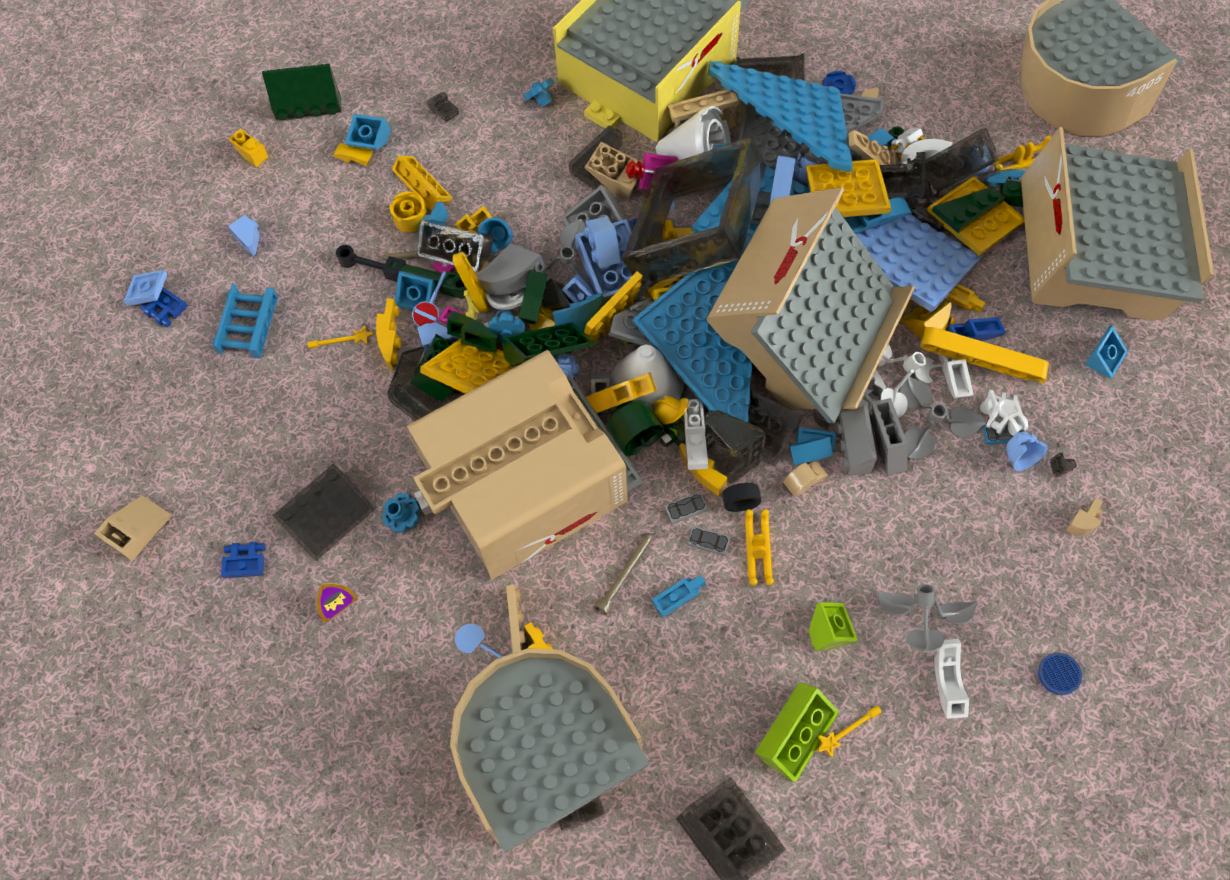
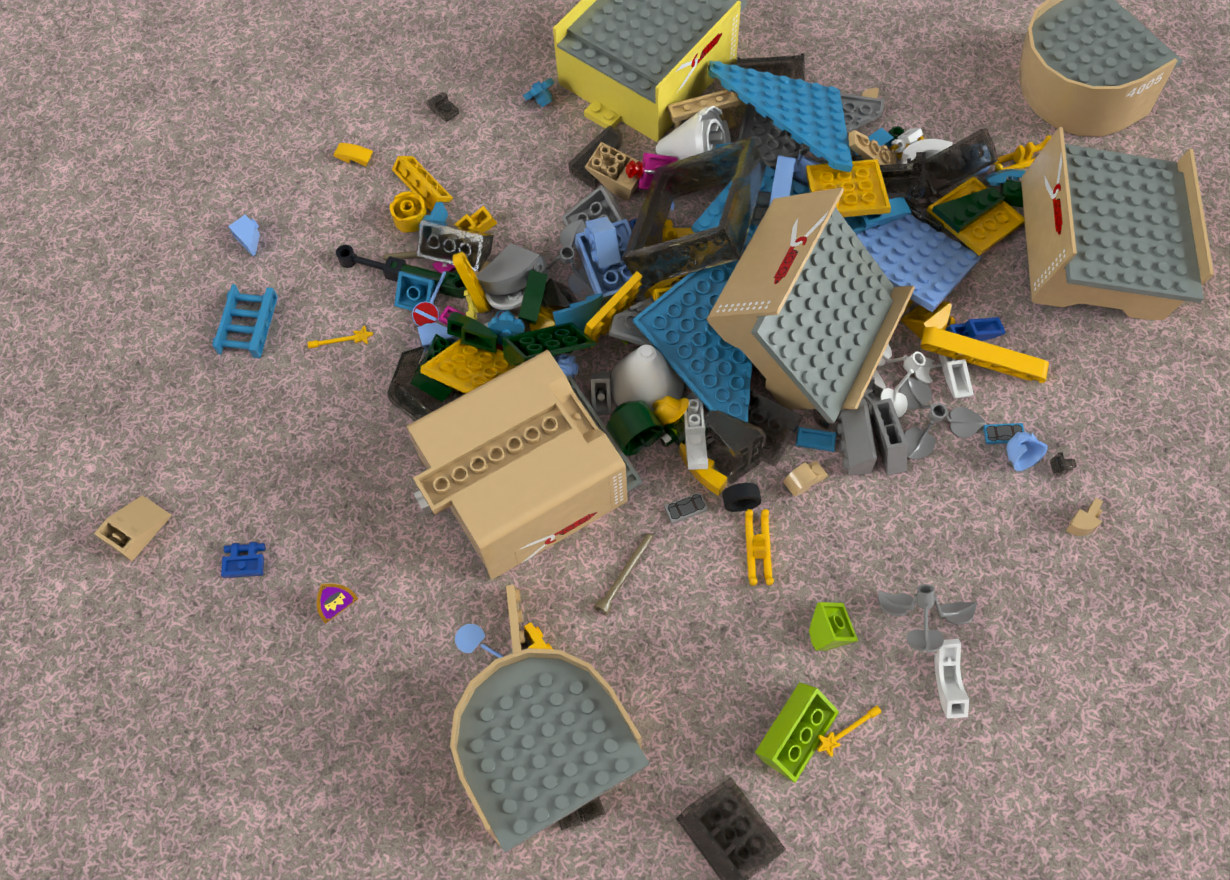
light blue tile [123,270,167,306] -> none
blue plate [140,287,188,327] -> none
yellow slope [228,128,269,167] -> none
dark green slope [262,64,342,120] -> none
clear smoke slope [273,463,375,562] -> none
dark azure slope [344,114,391,150] -> none
yellow slope [376,298,401,370] -> none
dark azure plant [382,493,422,533] -> none
dark azure helmet [477,217,513,253] -> none
light blue slope [562,274,595,303] -> none
yellow slope [585,373,657,413] -> none
dark azure hinge [651,575,706,618] -> none
tile [687,526,731,556] -> none
dark azure slope [790,436,833,465] -> none
blue tile [822,71,856,95] -> none
yellow hinge [945,284,985,313] -> none
white piece [980,390,1028,436] -> none
tile [1038,653,1082,696] -> none
dark azure slope [1085,325,1128,379] -> none

